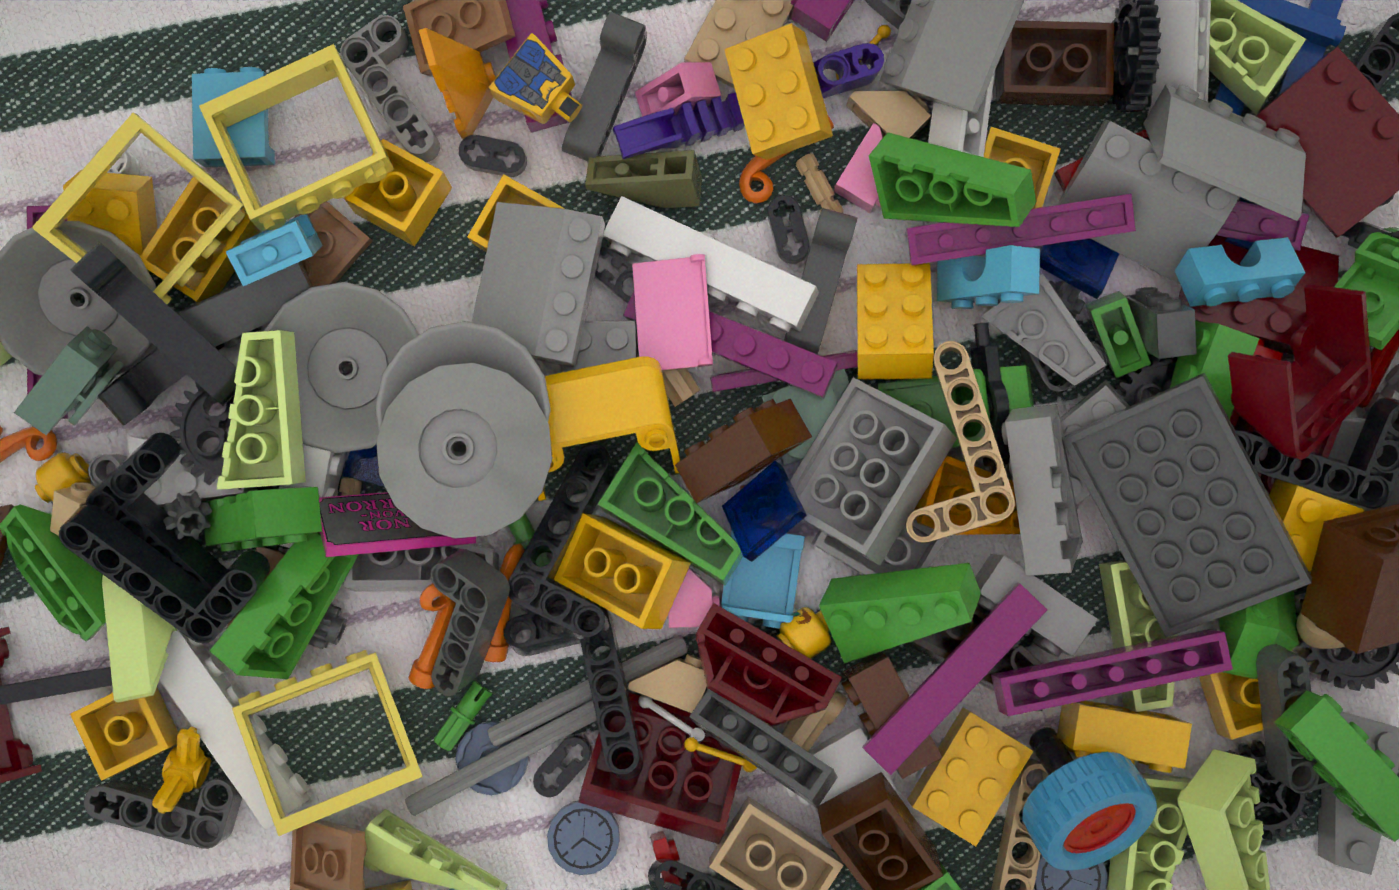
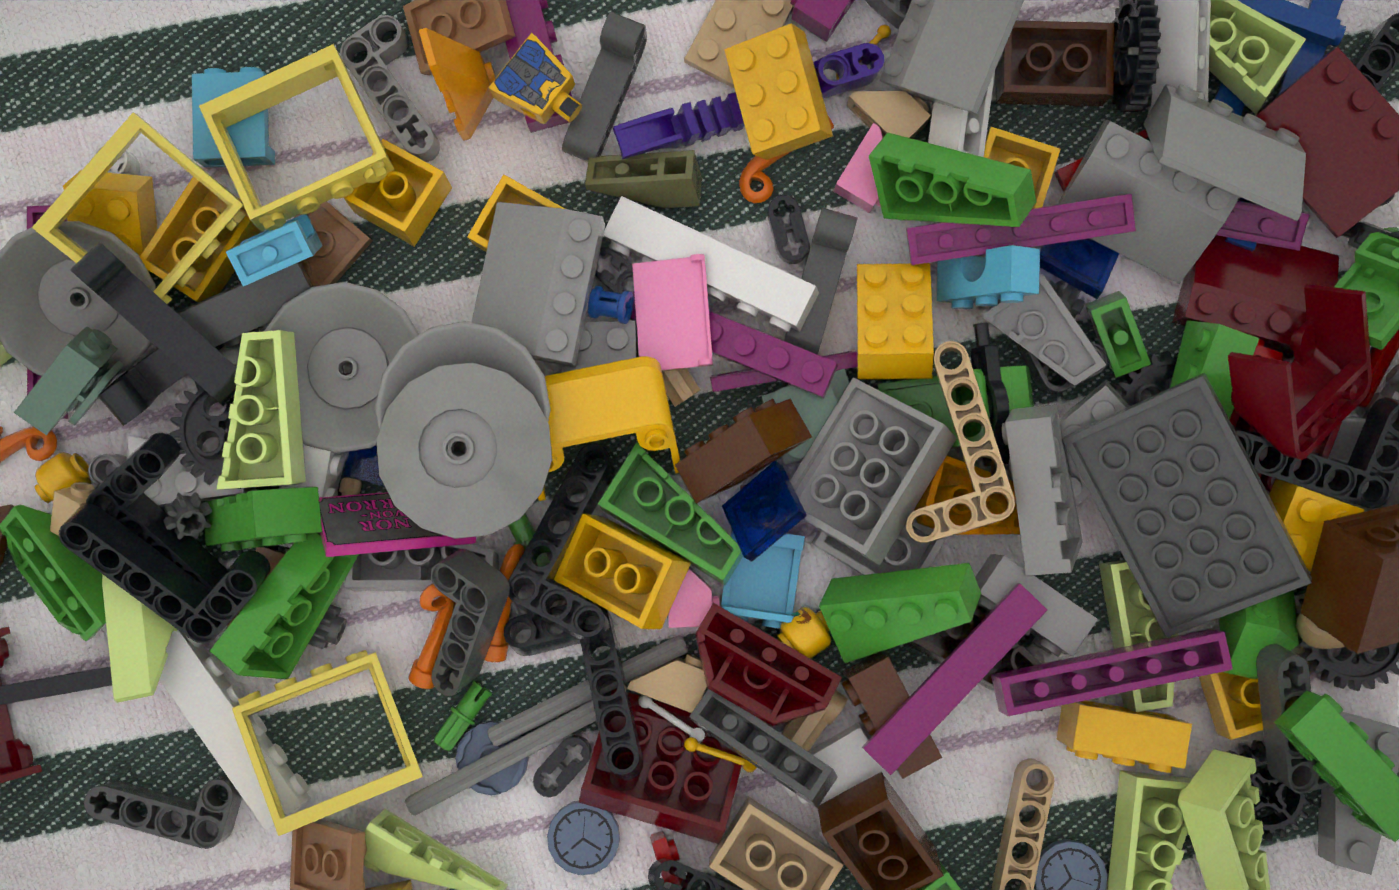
yellow brick [70,687,178,781] -> none
yellow axle [152,726,211,814] -> none
black beam [459,135,527,177] -> none
bright pink slope [635,62,721,117] -> none
tan axle [796,153,843,213] -> none
yellow brick [907,707,1033,847] -> none
dark azure wheel [1023,727,1157,871] -> none
dark grey slope [1125,287,1197,359] -> none
medium azure arch [1175,237,1305,307] -> none
none -> blue bush [588,286,634,324]

